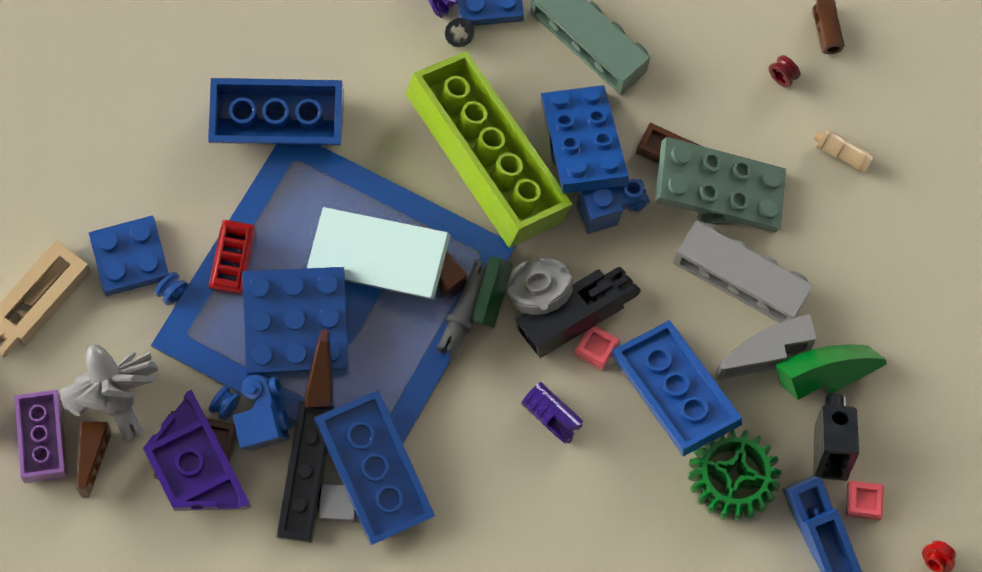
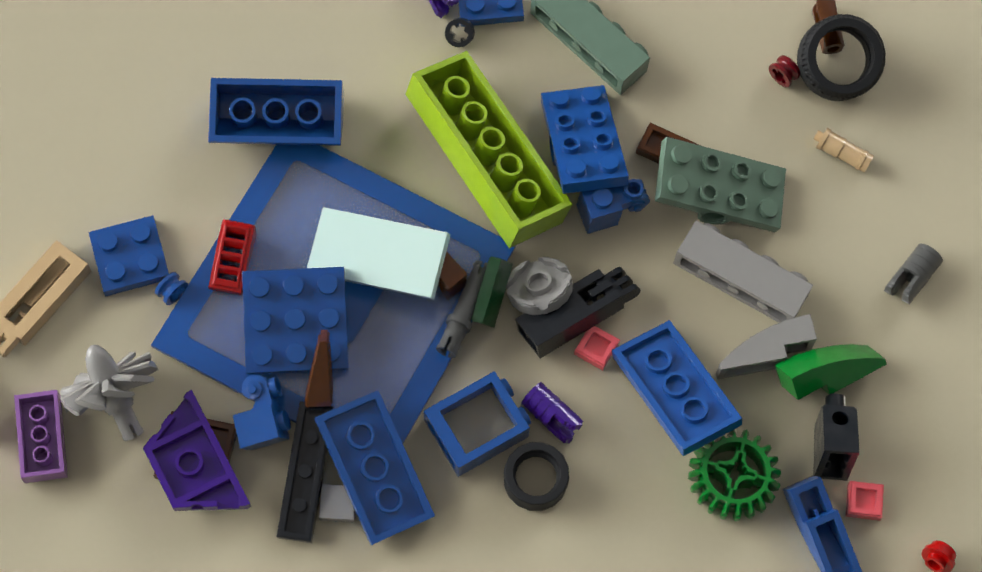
reddish brown slope [76,421,112,498] -> none
blue bush [209,386,241,420] -> none
none -> blue window [424,371,531,477]
none -> black tyre [504,442,569,511]
none -> black tyre [797,14,886,101]
none -> dark grey hinge [884,243,943,304]

